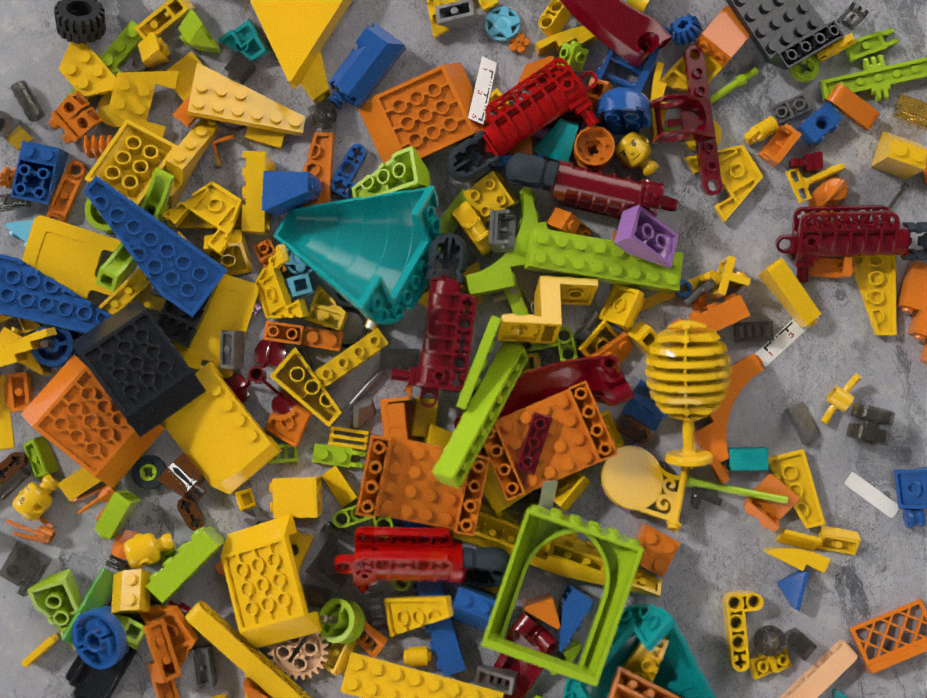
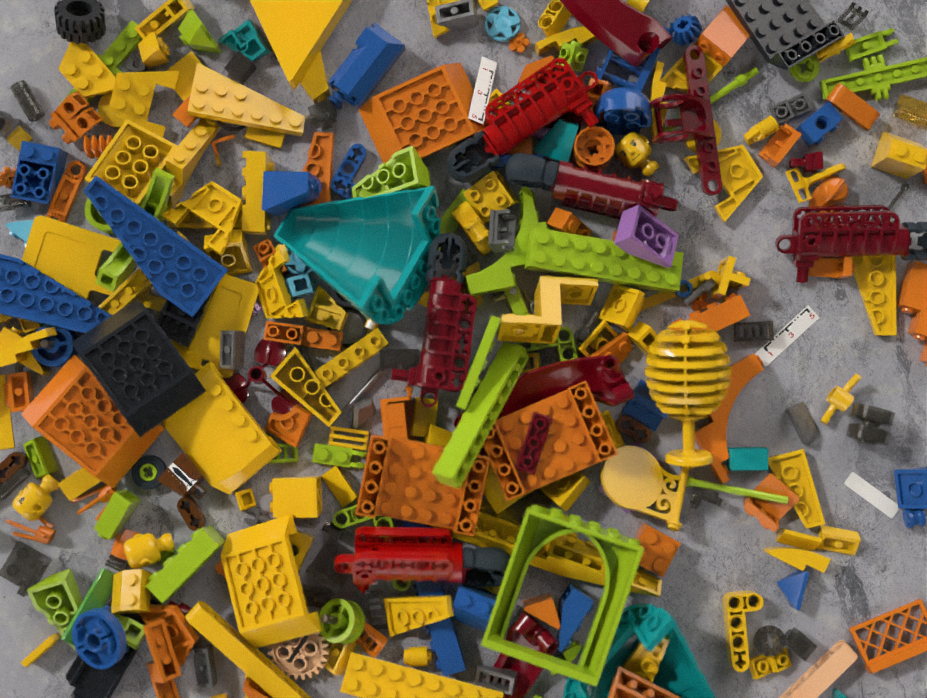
white sticker [539,480,558,510] -> none
yellow slope [757,257,821,328] -> none

